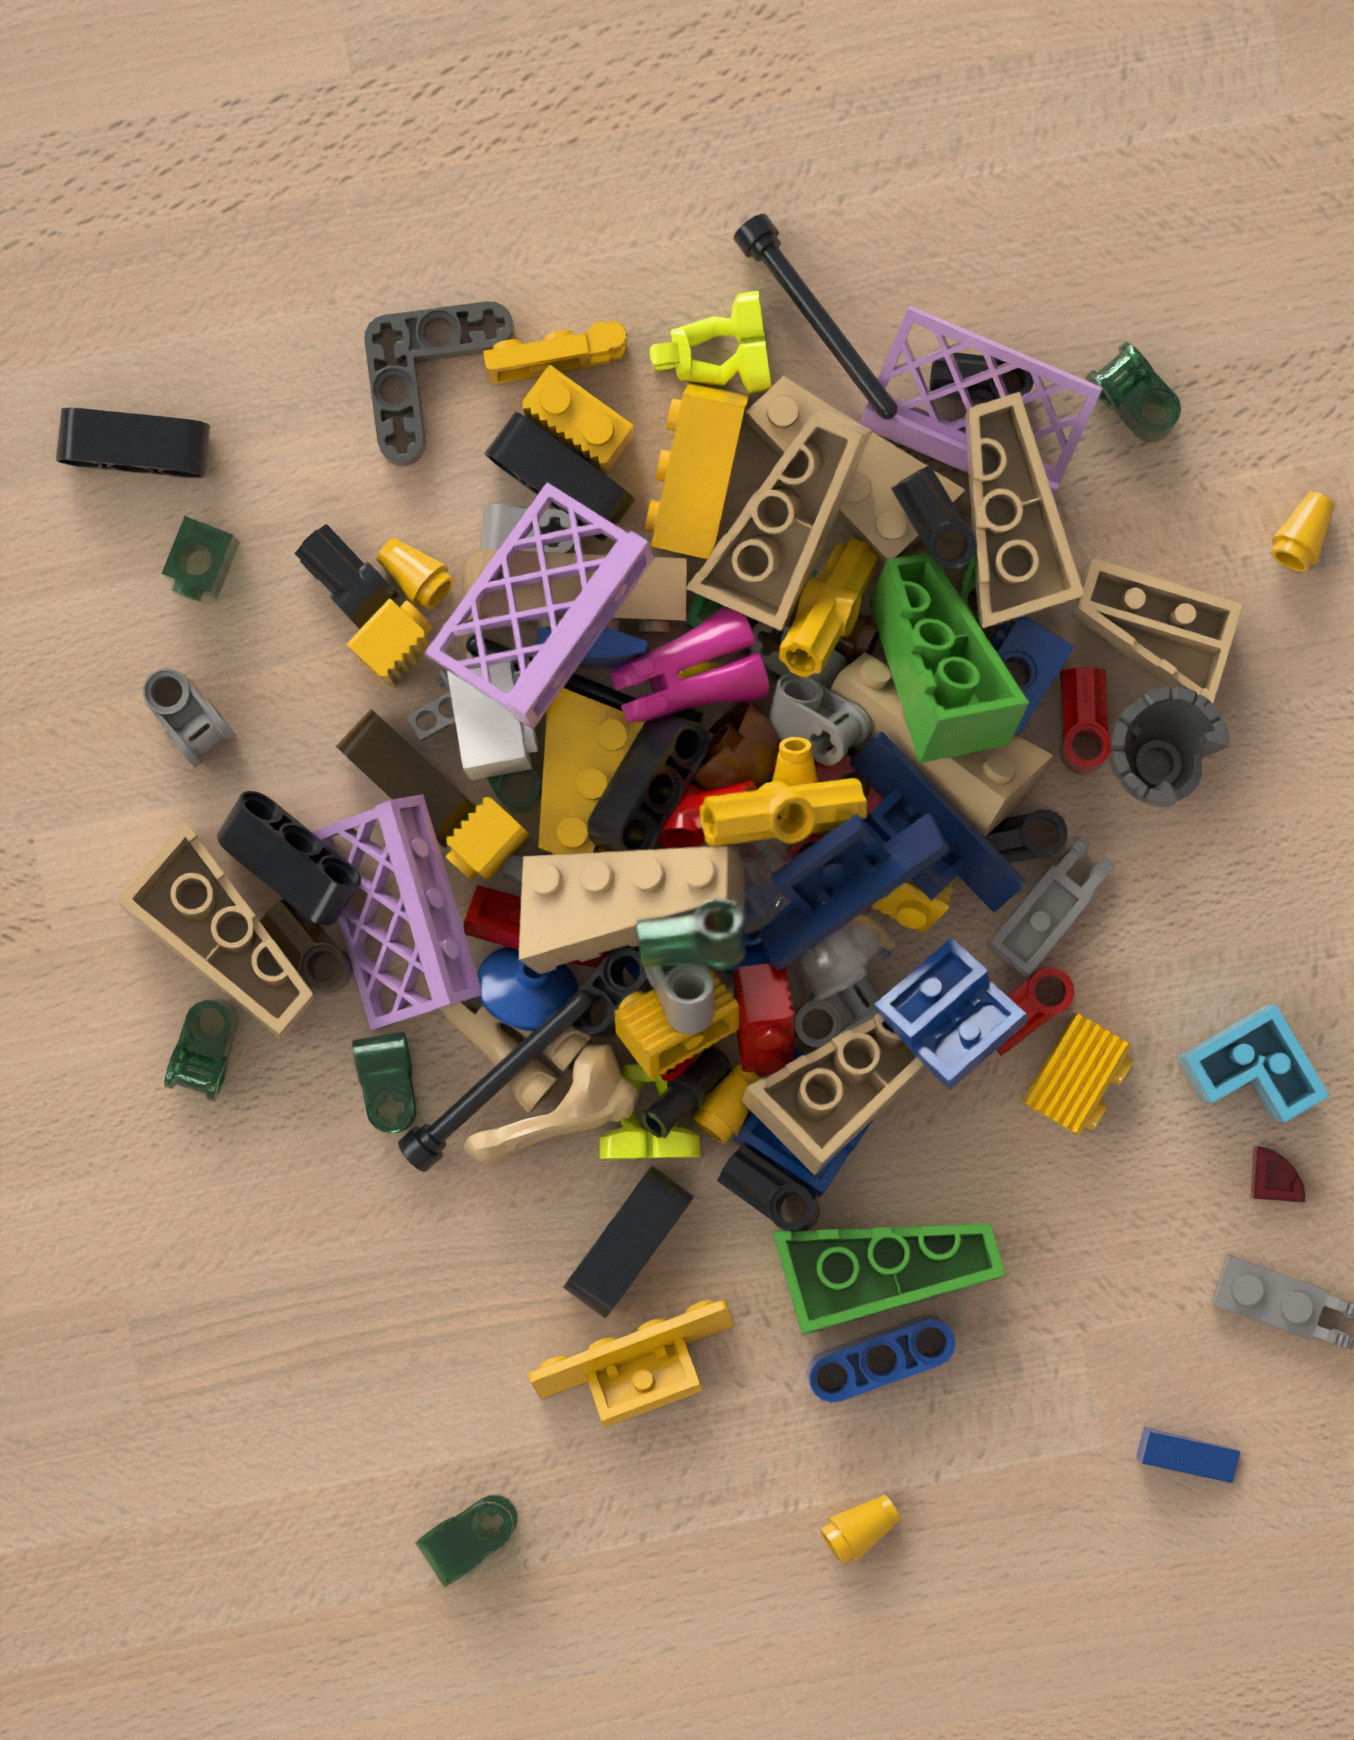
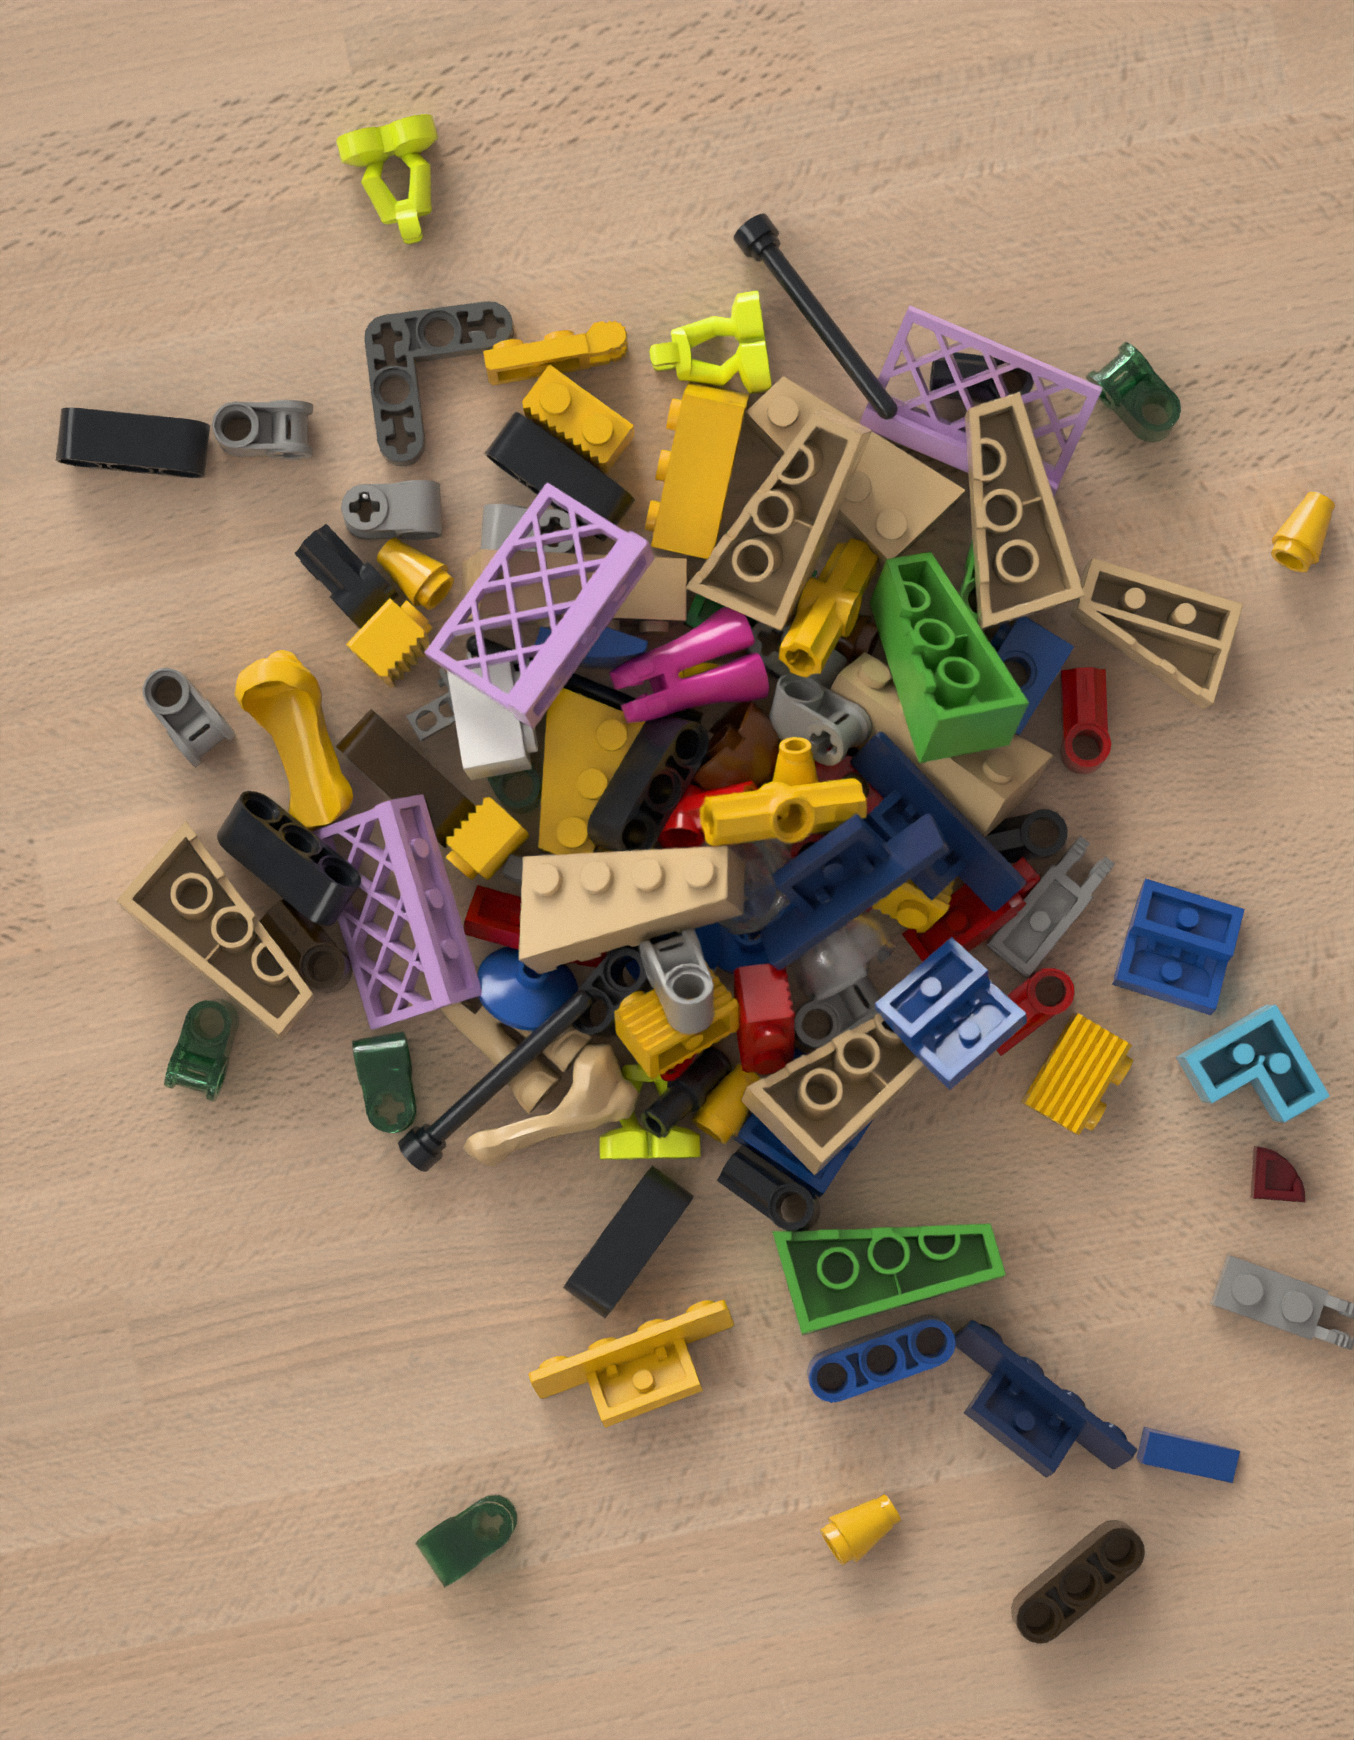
clear green brick [161,516,240,602] -> none
clear green piece [637,899,746,970] -> none
black piece [890,464,976,569] -> none
dark grey hair [1109,686,1230,807] -> none
none -> light grey piece [212,400,313,460]
none -> yellow hair [234,650,353,831]
none -> neon yellow piece [336,114,438,245]
none -> light grey piece [341,480,442,540]
none -> red hinge [902,857,1041,962]
none -> dark blue bracket [954,1320,1138,1478]
none -> dark brown beam [1011,1520,1145,1644]
none -> blue slope [1112,878,1245,1015]

